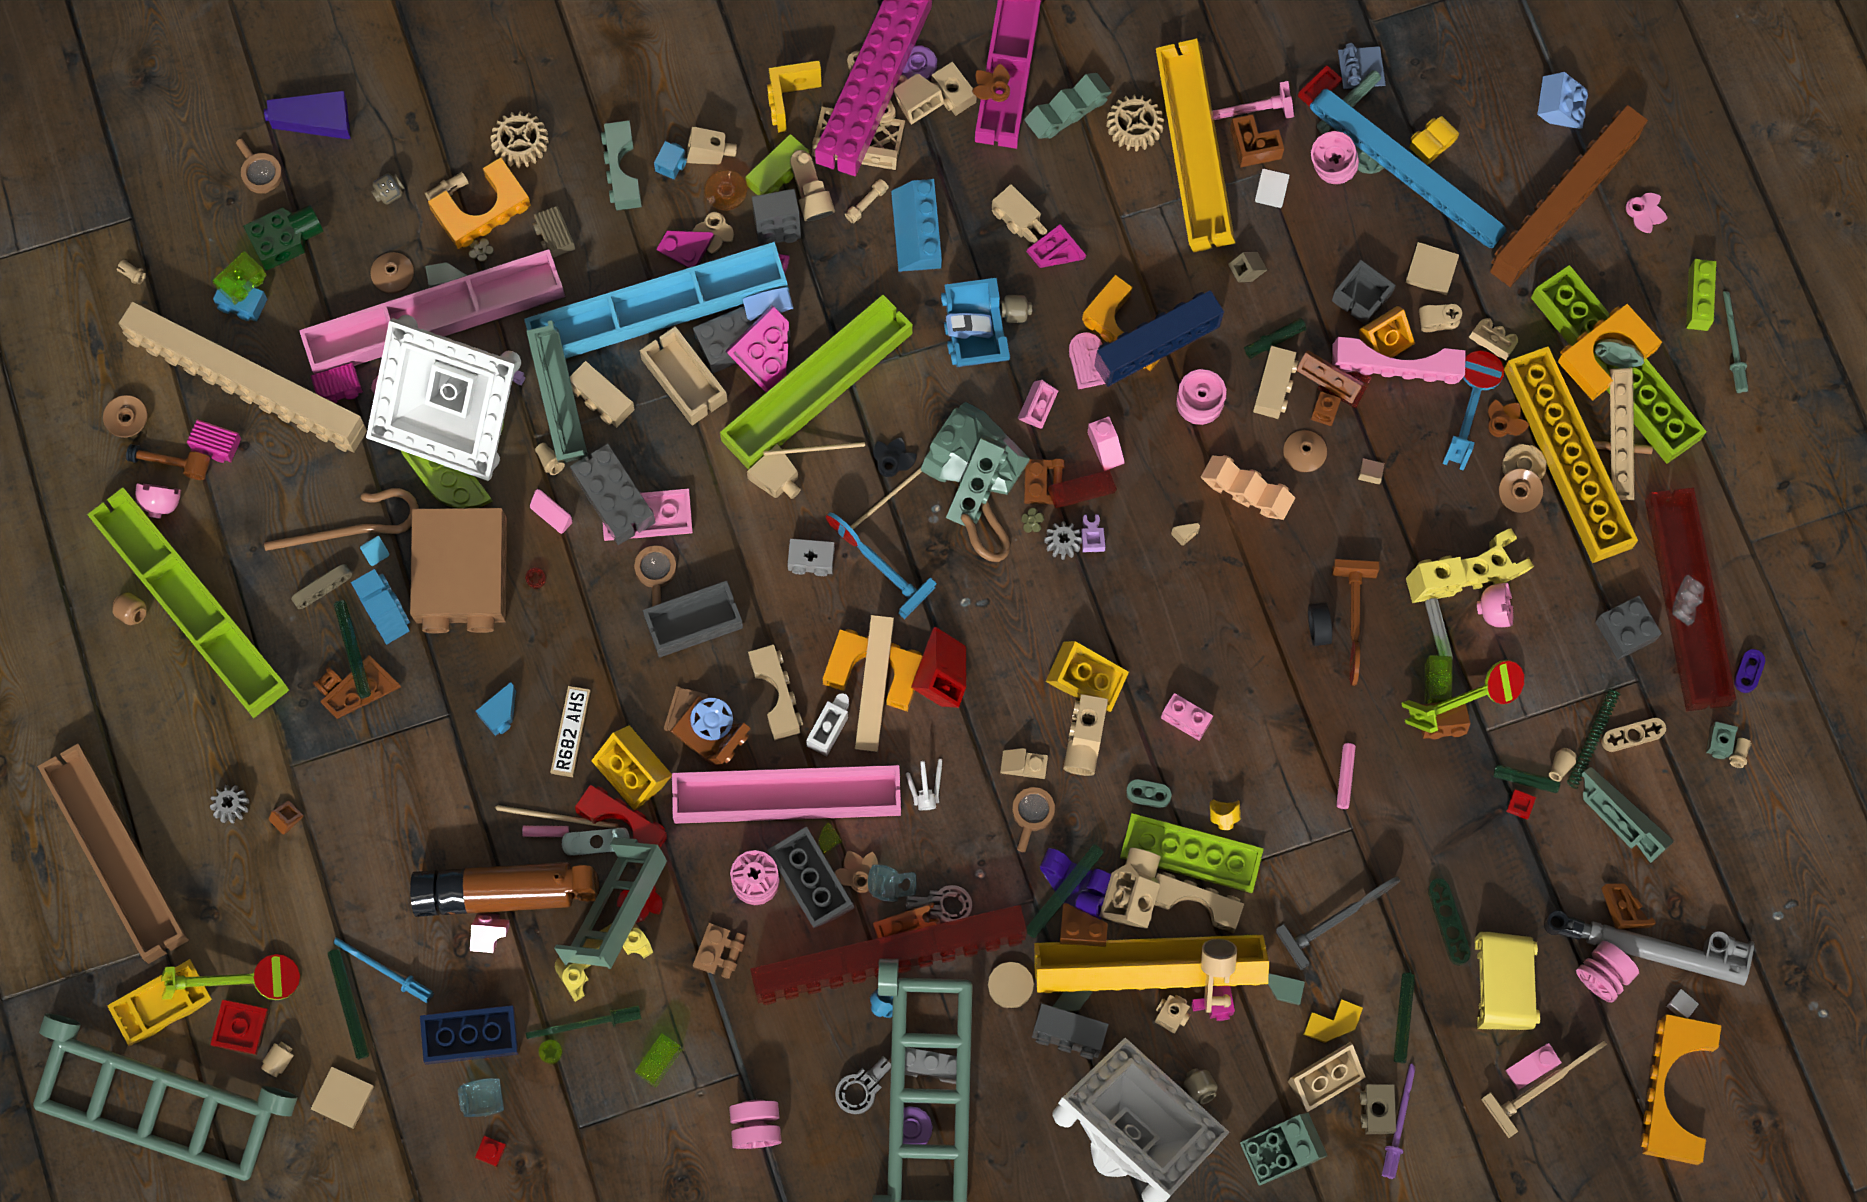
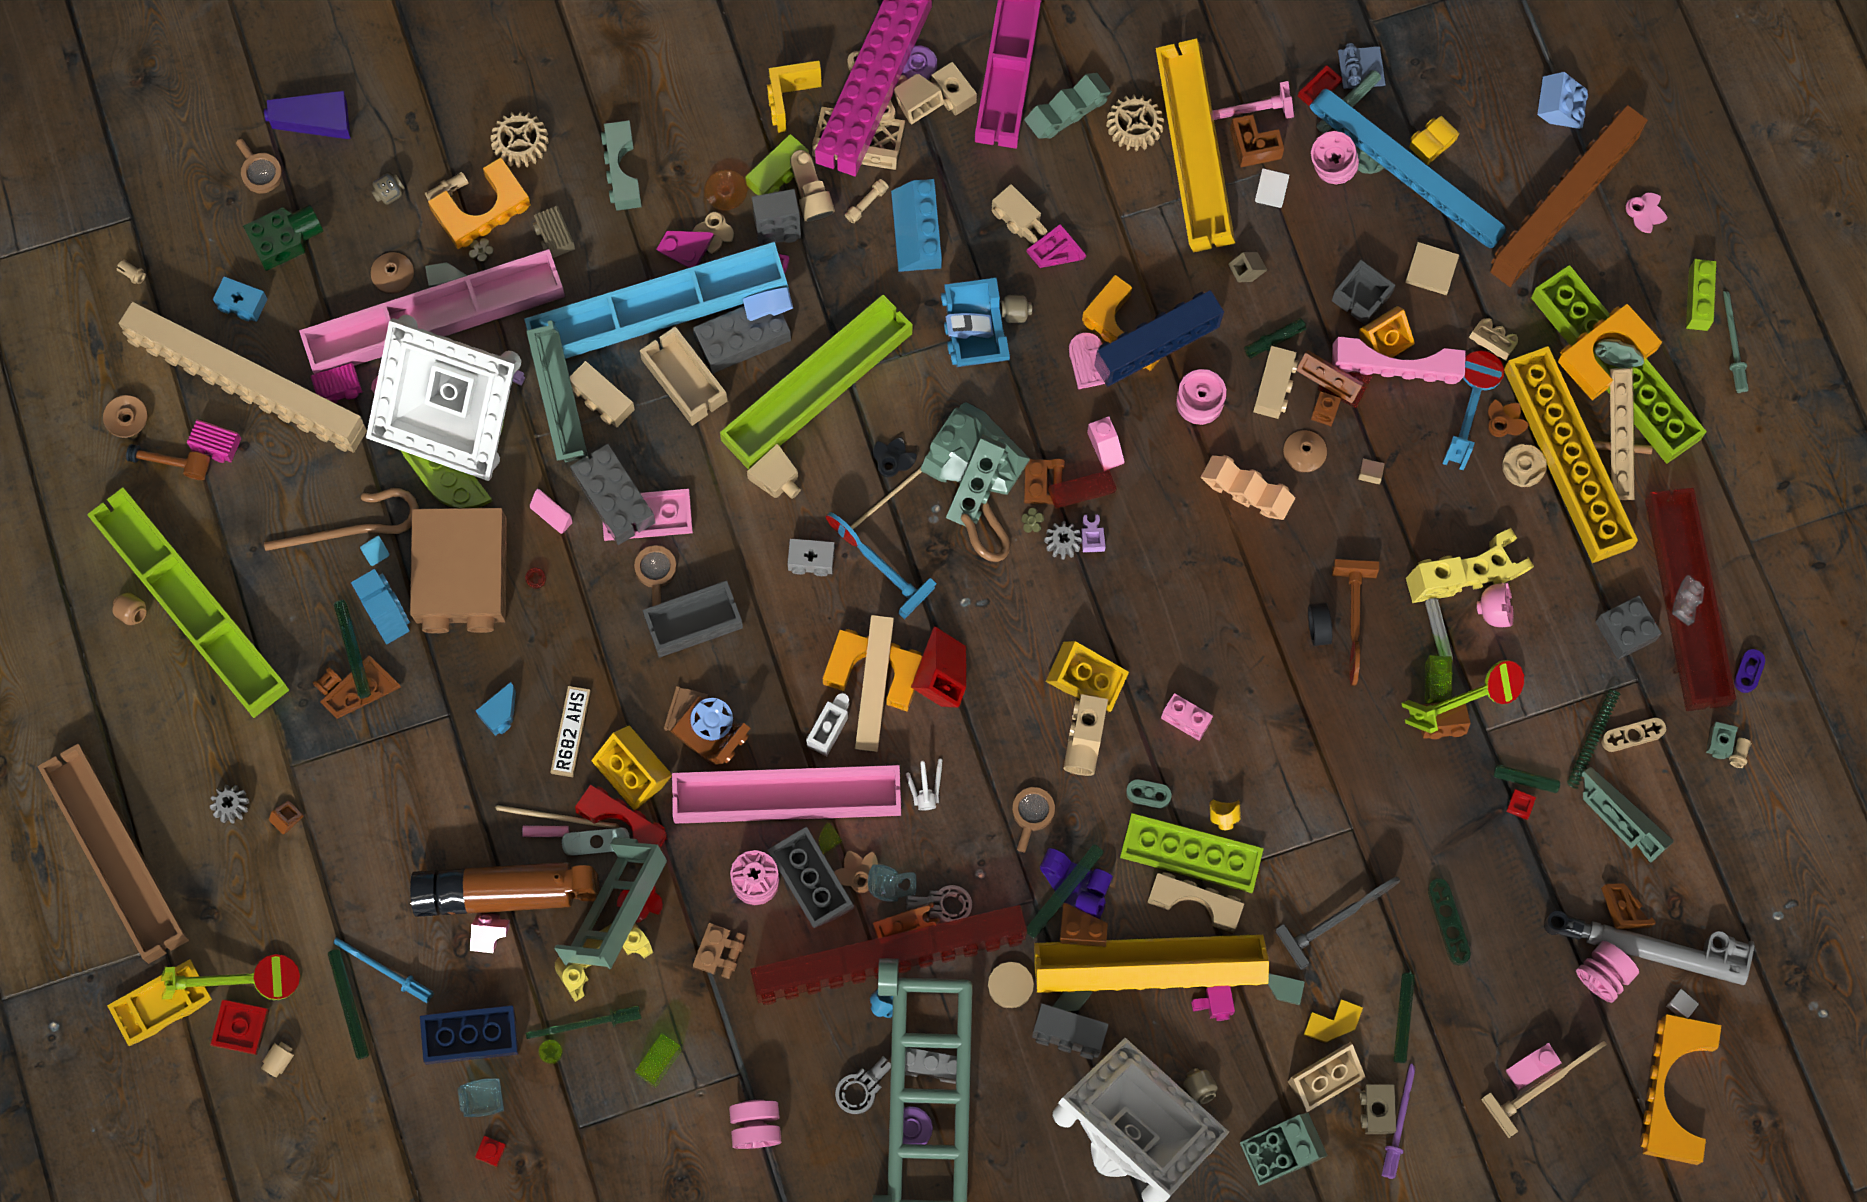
sand green fence [33,1013,298,1181] -> none
bright pink cylinder [135,483,181,518] -> none
clear neon green brick [213,251,266,305] -> none
dark tan beam [291,564,353,609] -> none
tan tile [311,1067,374,1129] -> none
tan cone [535,443,565,475] -> none
dark azure brick [654,141,687,180] -> none
tan torso [686,127,737,164] -> none
plate [726,305,789,393] -> none
tan arch [748,645,803,741] -> none
tan piece [763,442,865,456] -> none
dark orange plate [972,64,1010,102] -> none
tan slope [1000,748,1048,779] -> none
bright pink slope [1018,380,1058,429] -> none
tan brick [1099,848,1161,928] -> none
tan brick [1155,995,1191,1034] -> none
tan slope [1171,523,1200,546] -> none
tan piece [1201,939,1237,1013] -> none
bright pink axle [1337,743,1356,809] -> none
tan piece [1419,304,1462,332] -> none
light yellow windscreen [1475,932,1540,1030] -> none
medium nougat dish [1499,469,1543,513] -> none
tan cone [1549,748,1576,782] -> none

